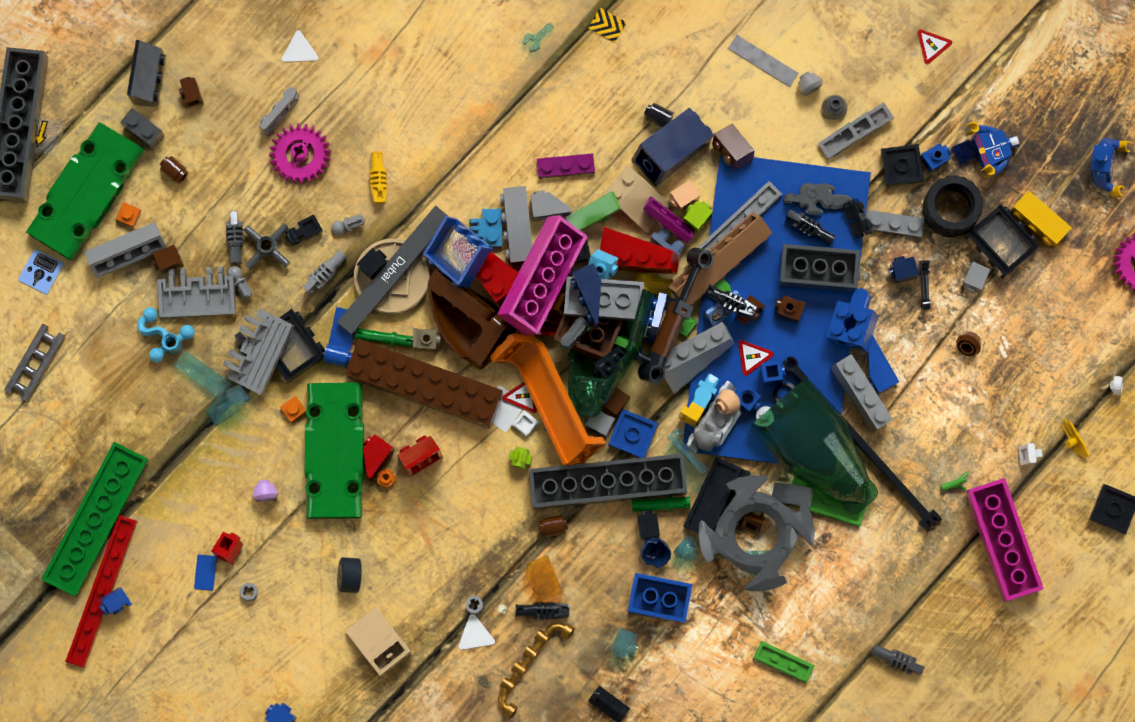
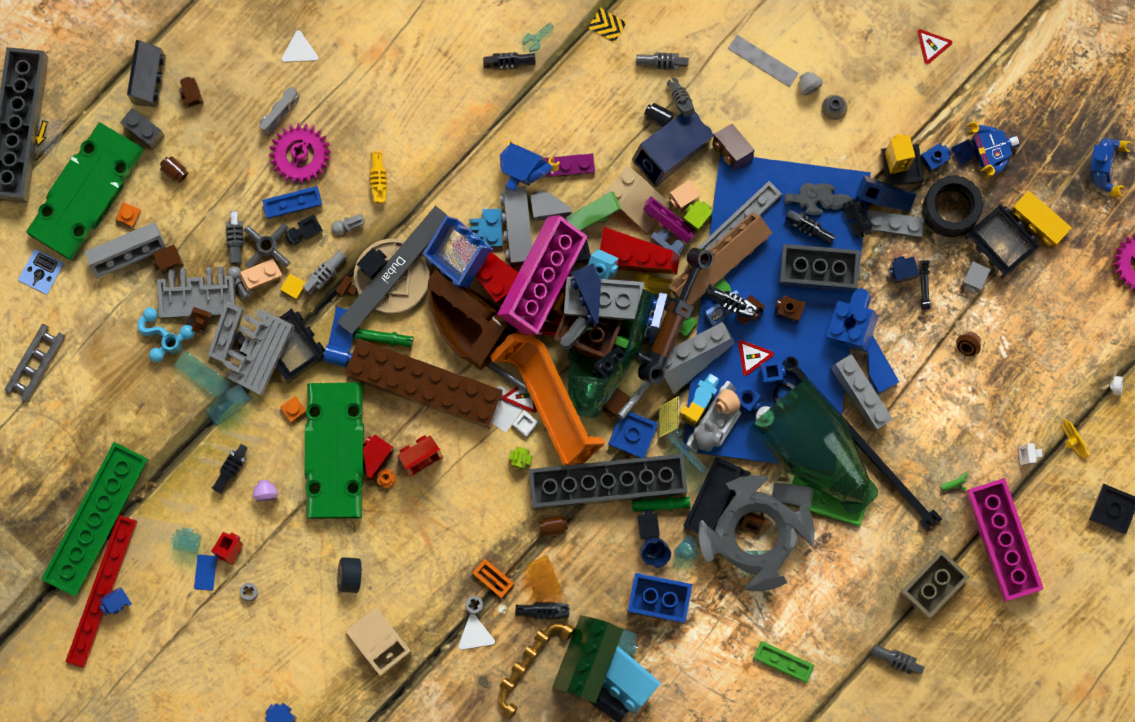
dark tan brick [413,328,441,351] -> none
light grey brick [584,408,615,438] -> none
light grey slope [818,102,895,159] -> none
none -> clear light blue brick [171,527,202,555]
none -> reddish brown tile [186,307,211,333]
none -> light grey plate [208,302,245,362]
none -> black hinge [212,444,248,494]
none -> light nougat plate [239,259,282,291]
none -> blue plate [262,186,323,219]
none -> yellow tile [280,273,306,300]
none -> reddish brown tile [336,275,357,297]
none -> orange tile [472,559,514,599]
none -> black hinge [483,52,536,70]
none -> dark grey bar [486,361,528,393]
none -> blue torso [500,140,560,192]
none -> dark green slope [552,615,624,703]
none -> medium azure slope [602,646,661,714]
none -> light grey piece [617,381,652,420]
none -> dark grey hinge [636,52,689,70]
none -> light yellow sticker [659,396,679,438]
none -> dark grey hinge [667,78,695,117]
none -> dark blue slope [857,175,917,212]
none -> yellow brick [885,134,915,174]
none -> dark tan brick [899,549,970,620]

